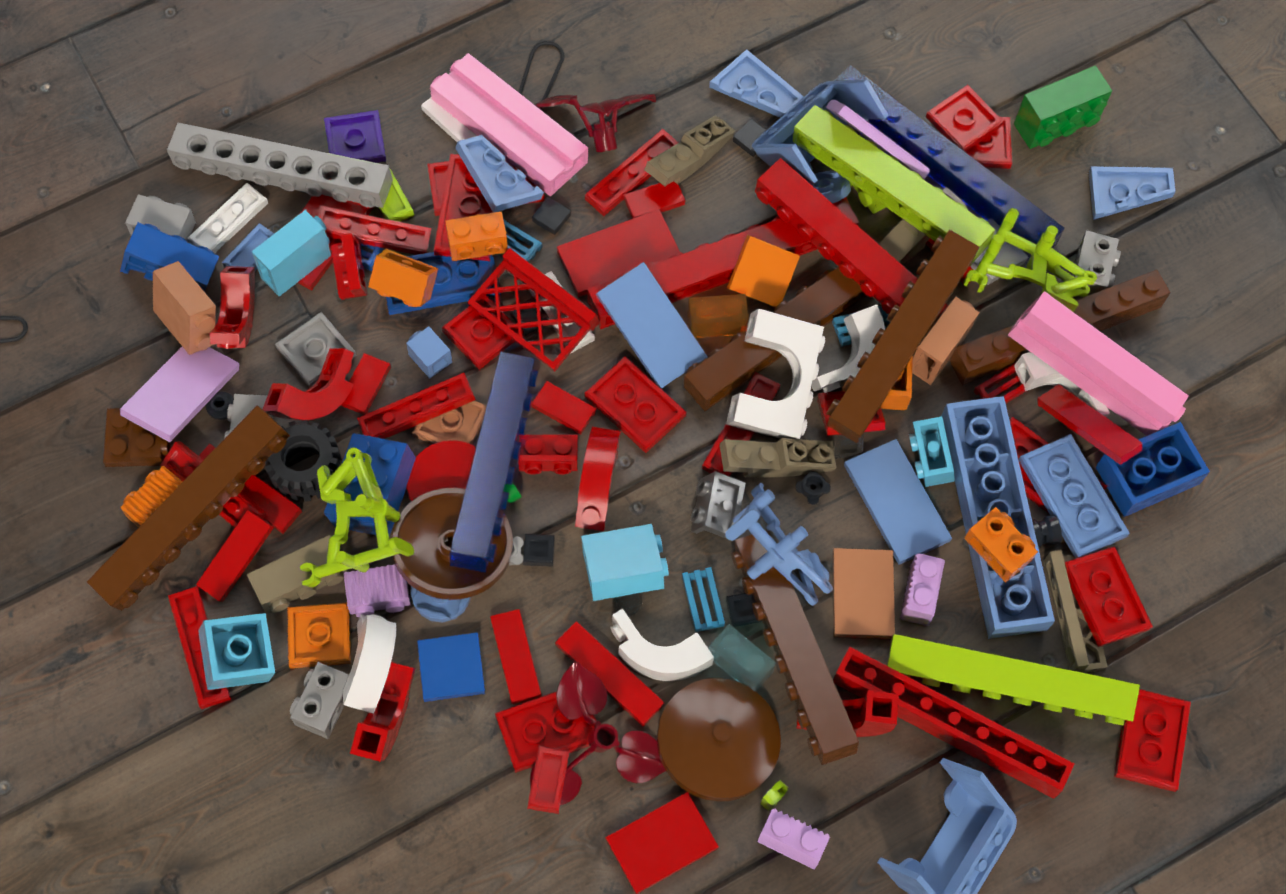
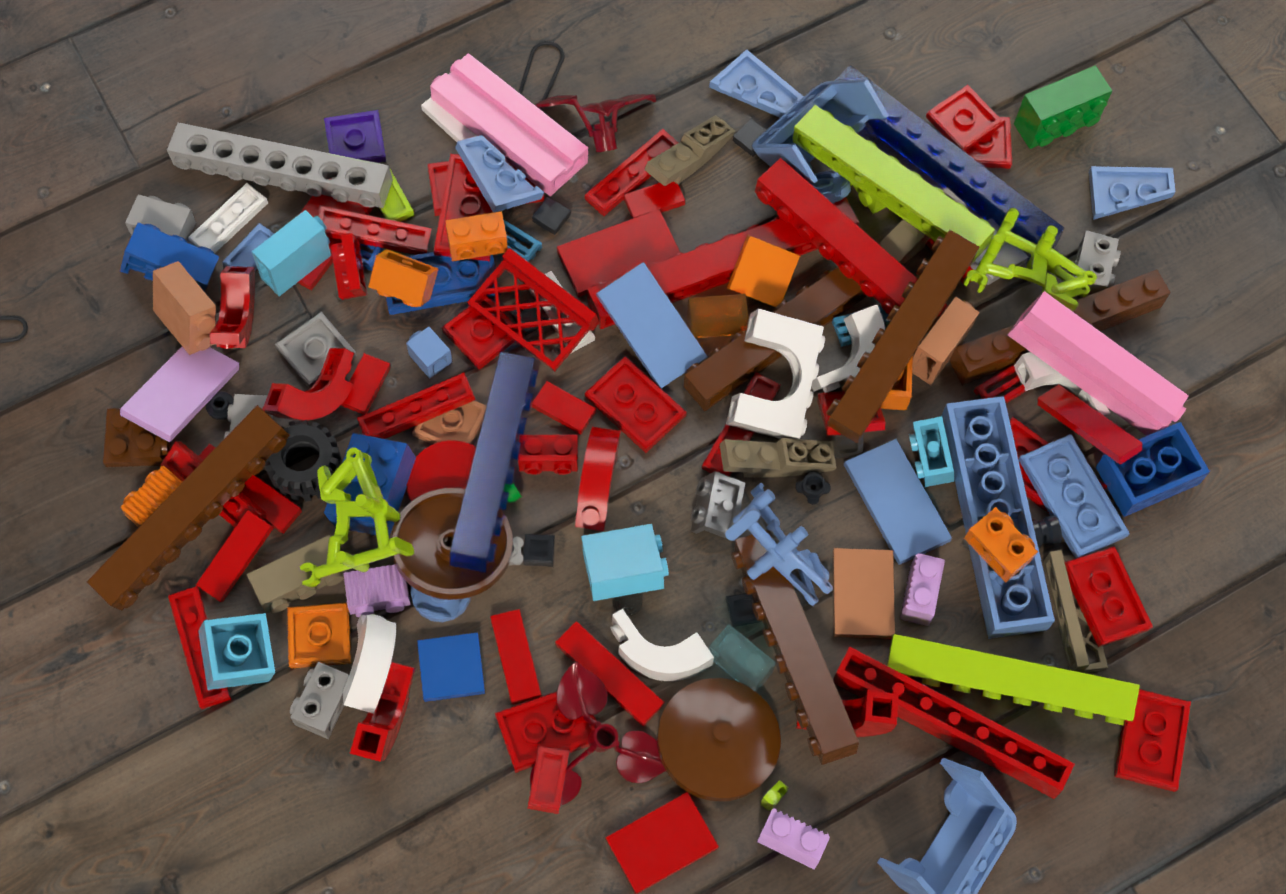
dark azure tile [682,567,725,632] -> none
lavender tile [826,99,930,179] -> none

